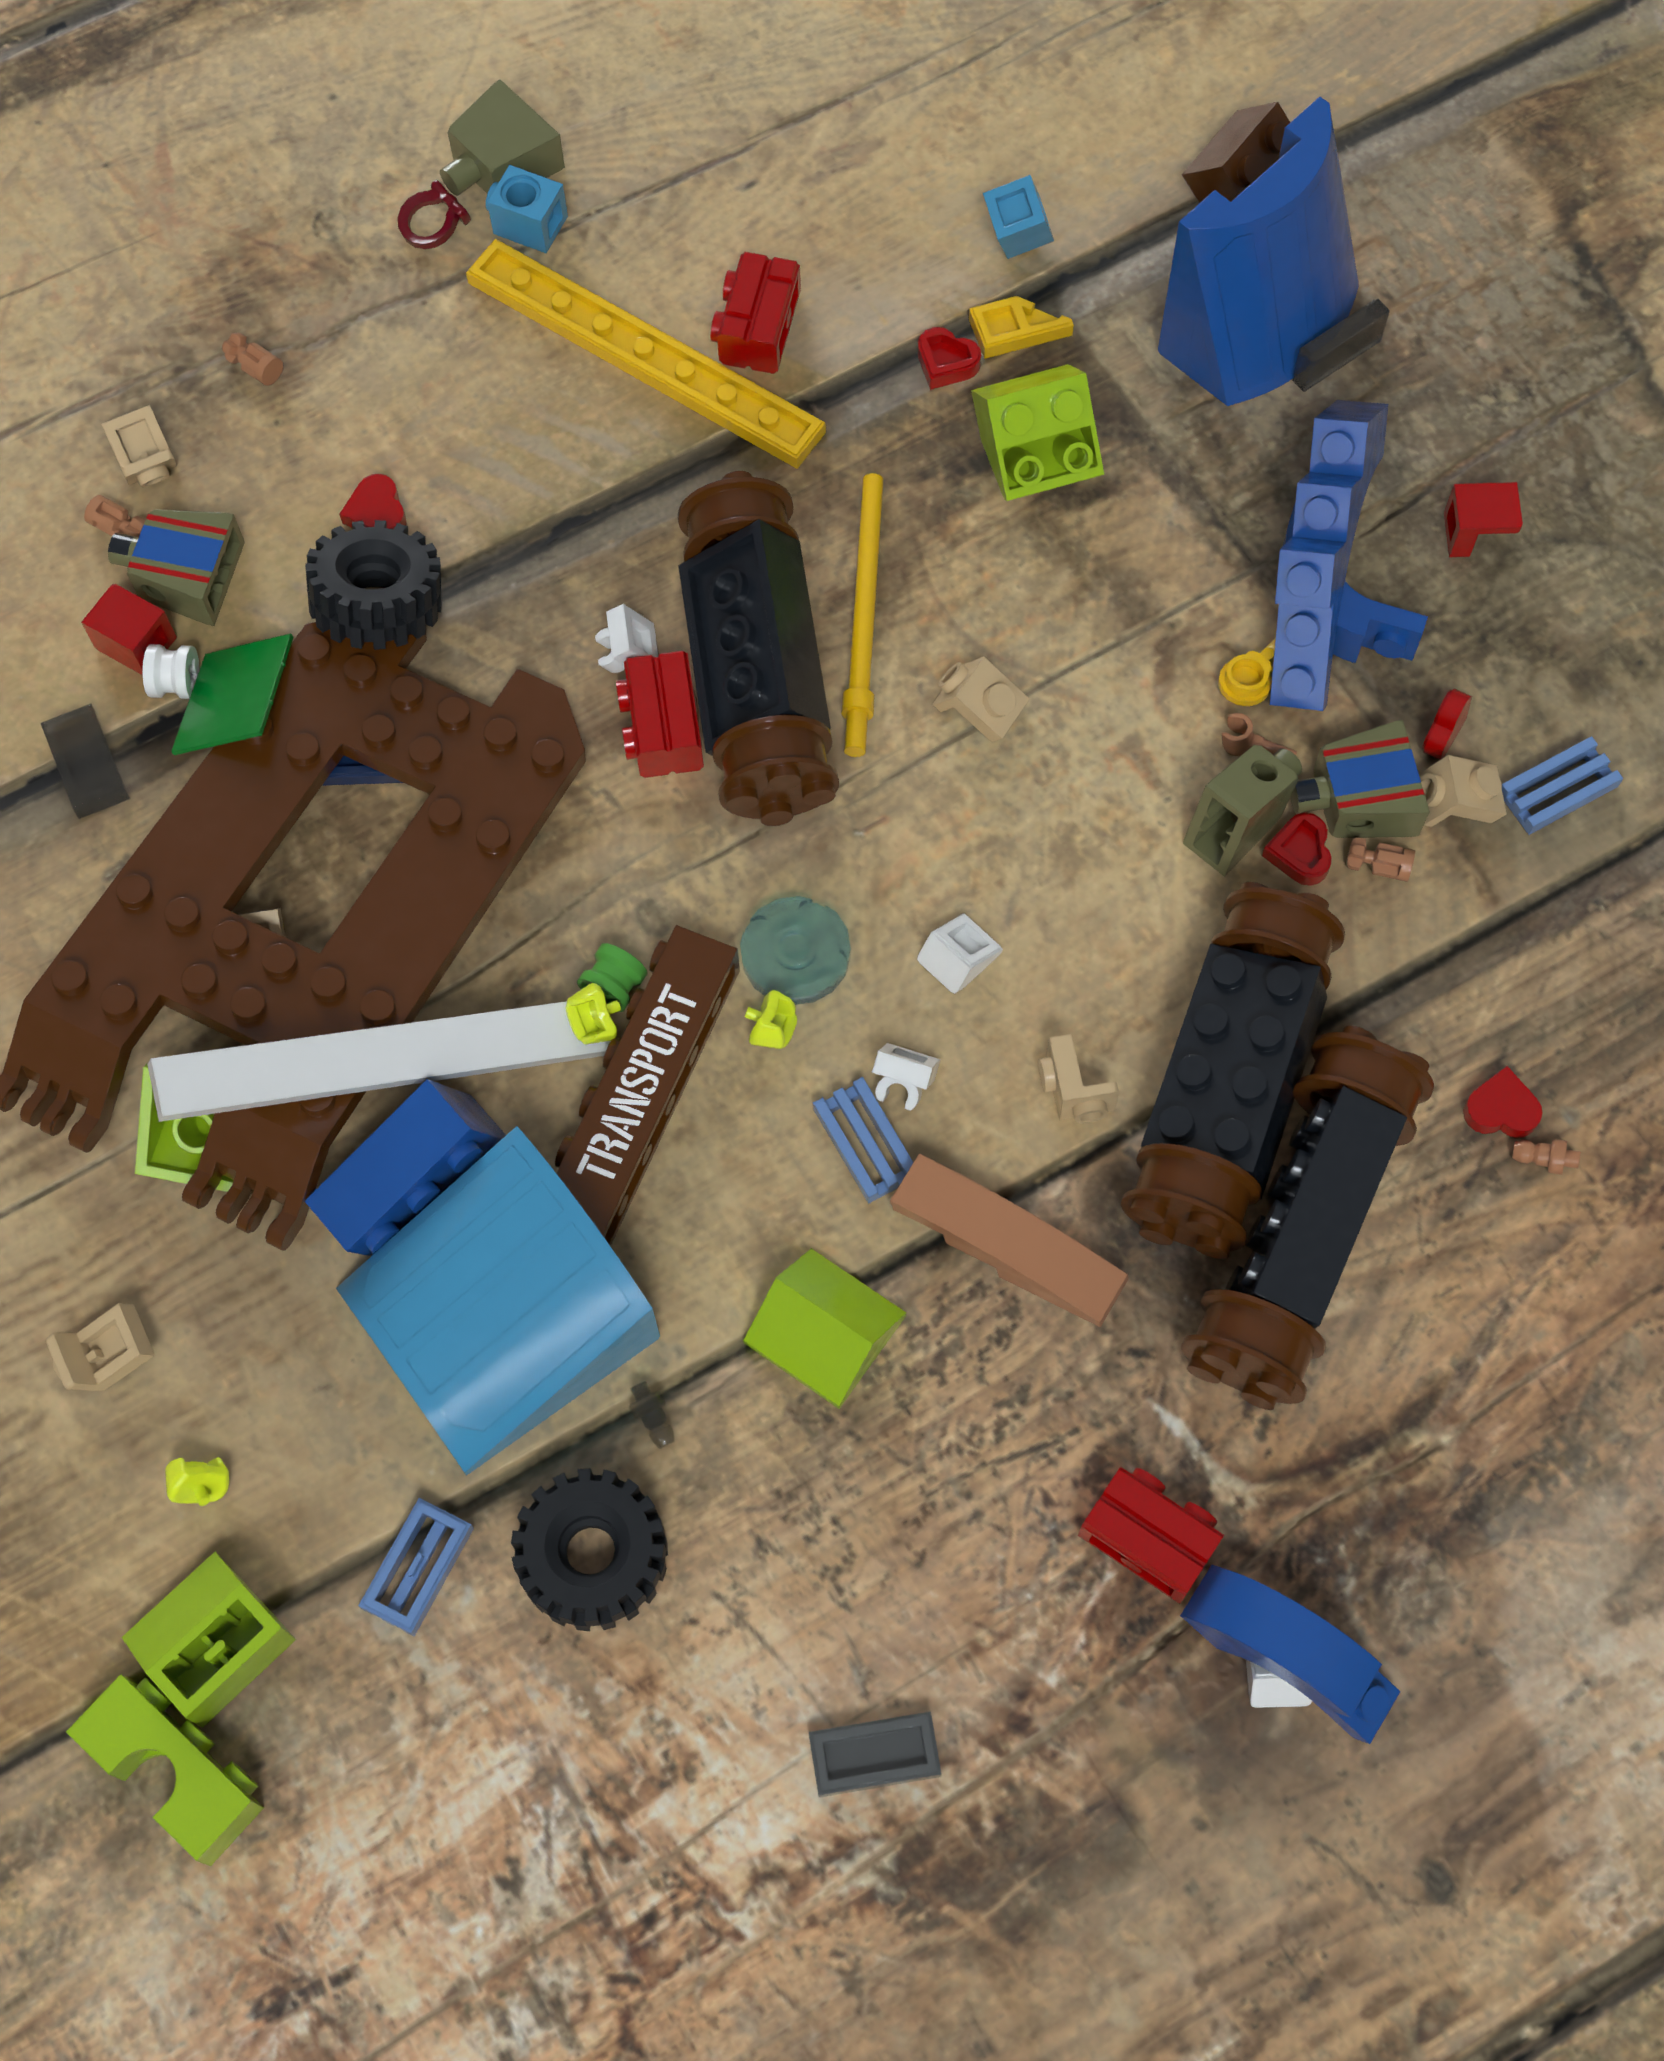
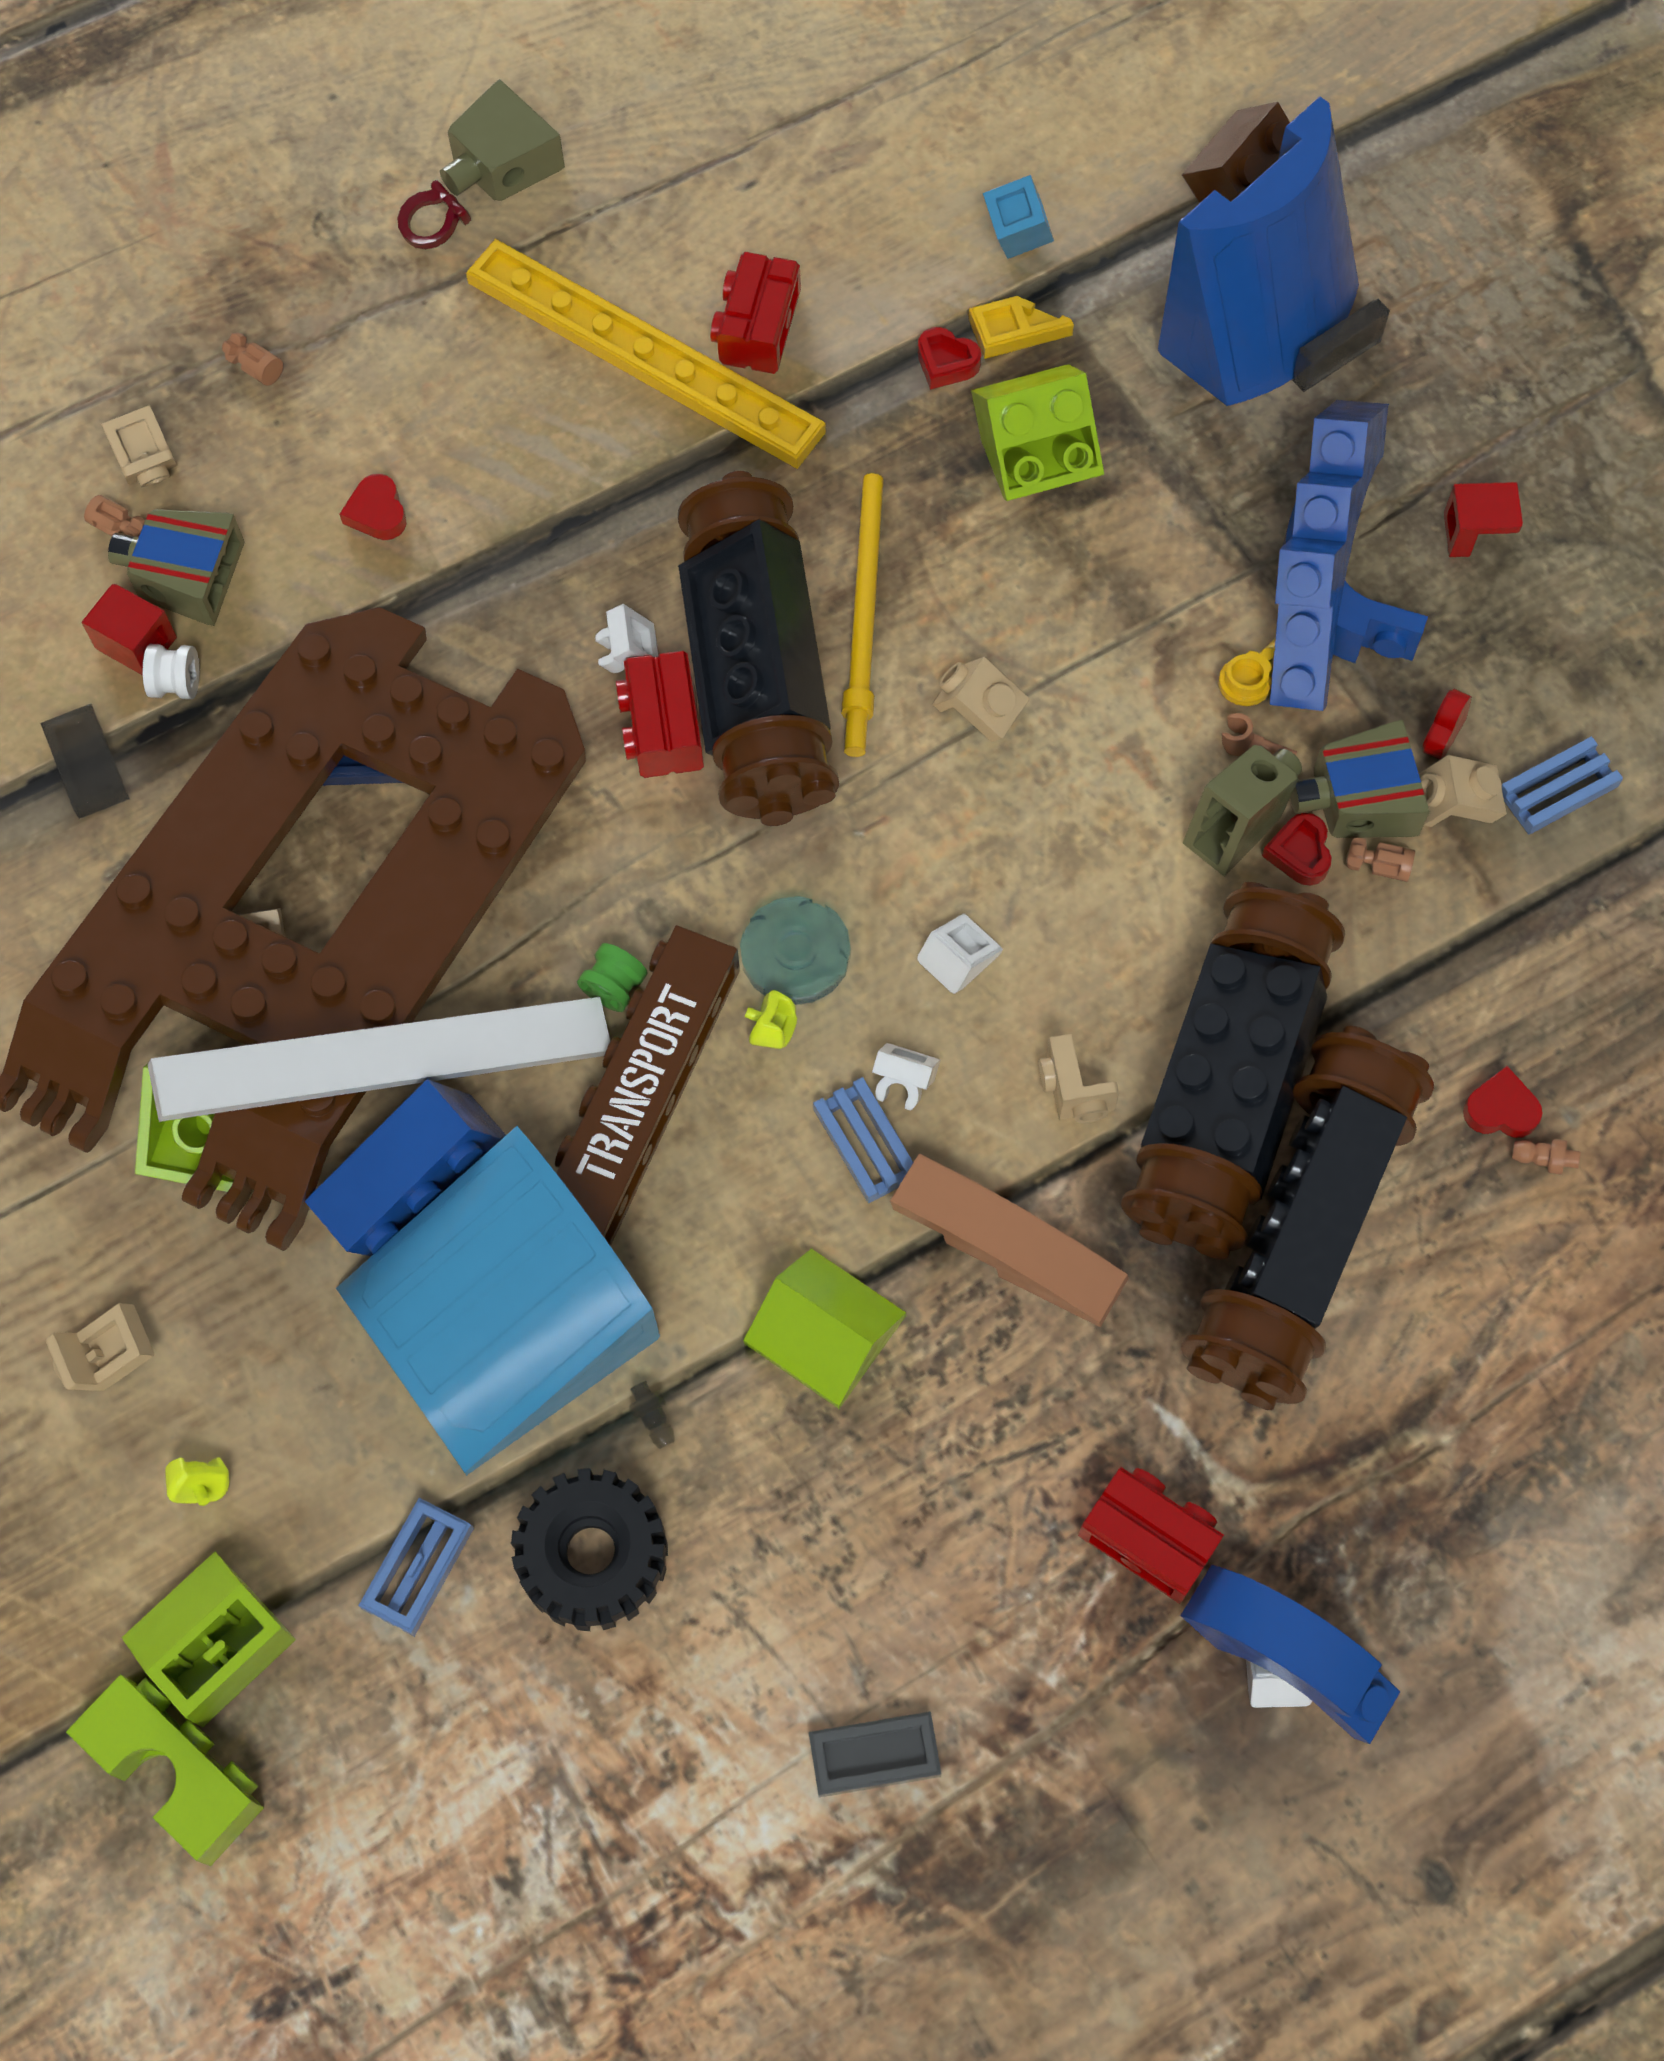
green window [171,633,294,755] -> none
black tyre [305,520,442,650] -> none
dark azure brick [486,165,568,253] -> none
neon yellow piece [565,983,621,1045] -> none

